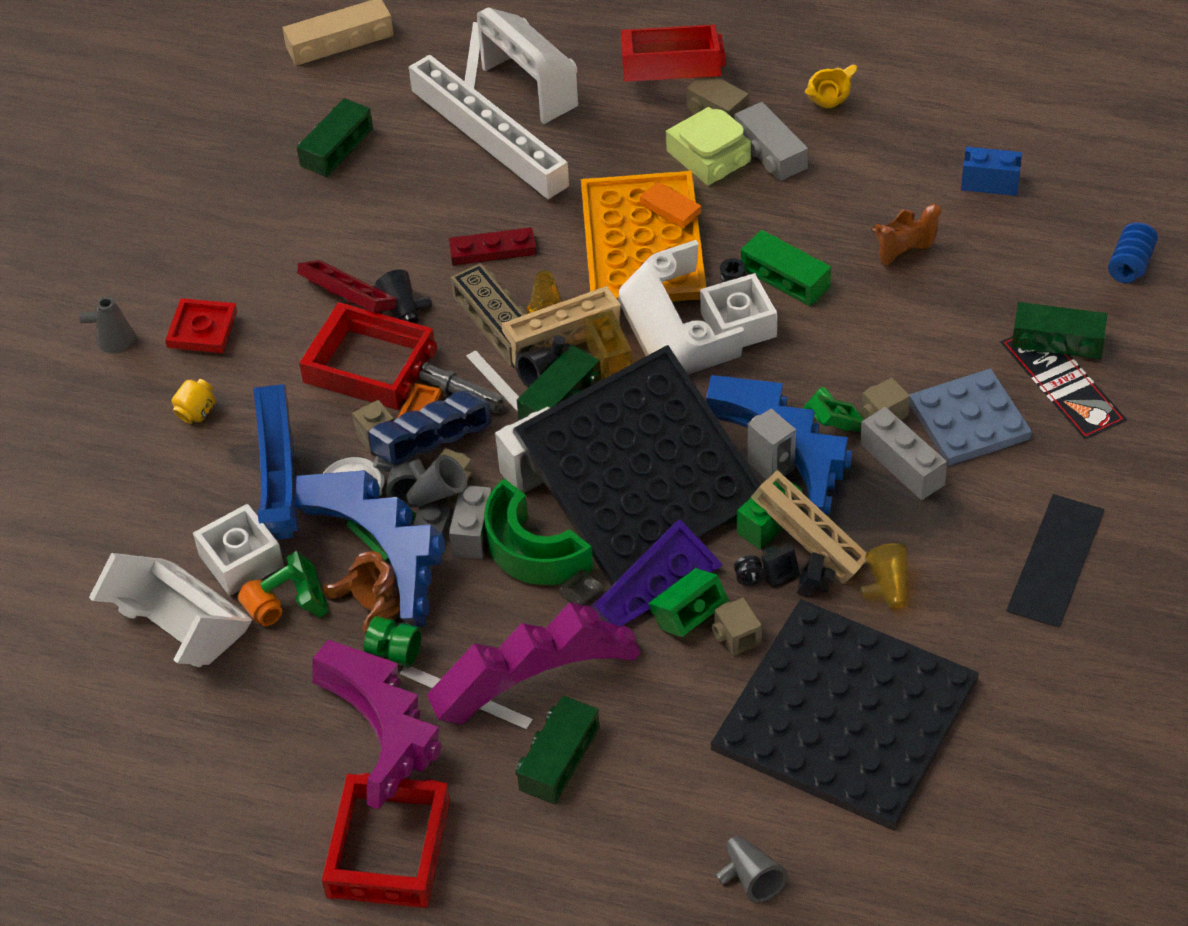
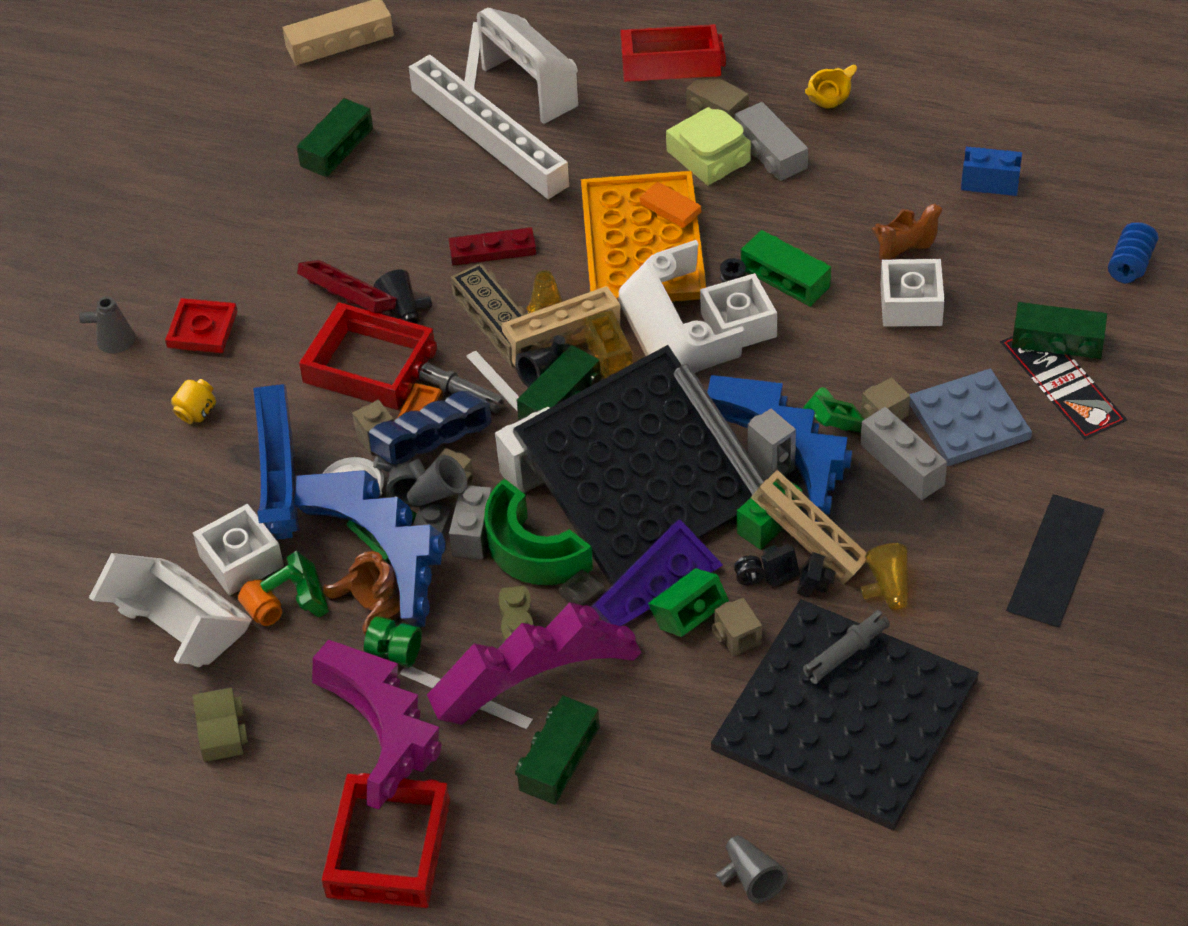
none -> olive brick [193,687,248,762]
none -> olive brick [499,586,533,643]
none -> dark grey axle [674,364,765,495]
none -> dark grey pin [803,610,890,684]
none -> white brick [880,259,944,327]

